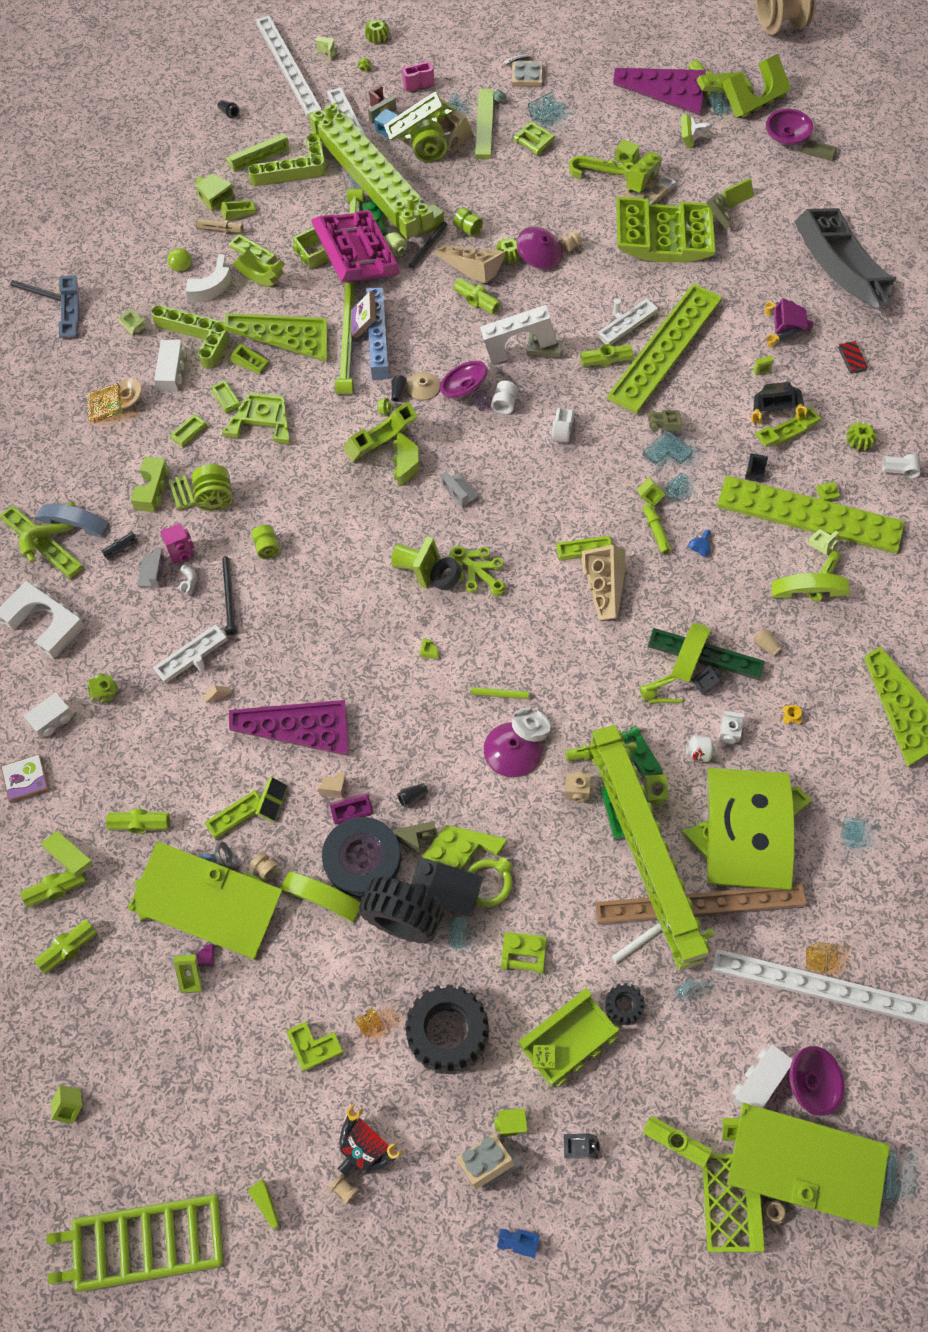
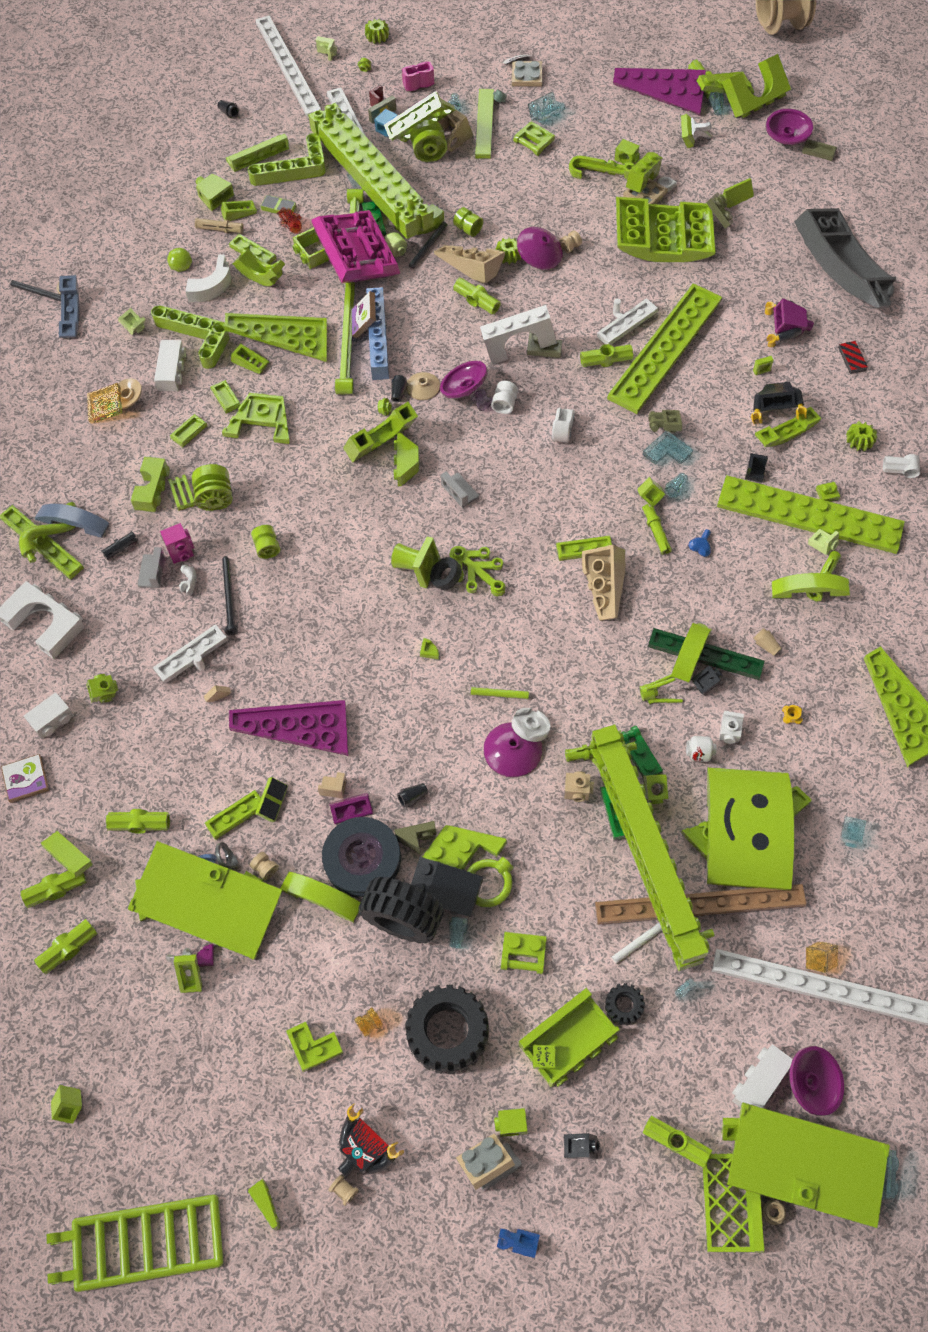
none -> tile [261,195,296,217]
none -> clear red hips [276,207,302,233]

